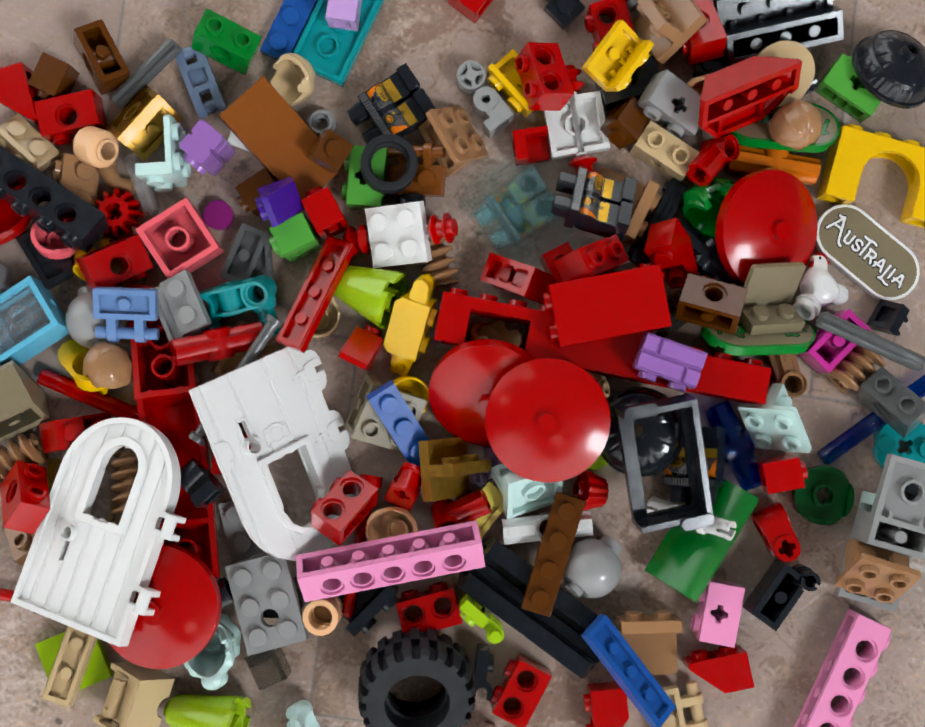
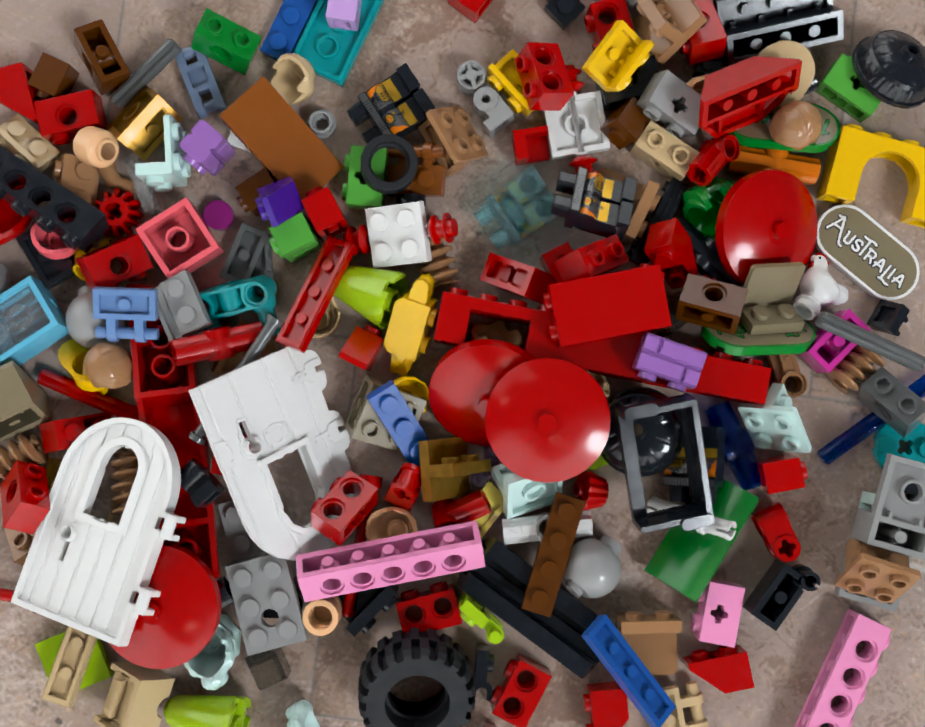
reddish brown brick [306,128,354,173] -> none
dark green plate [792,465,855,525] -> none

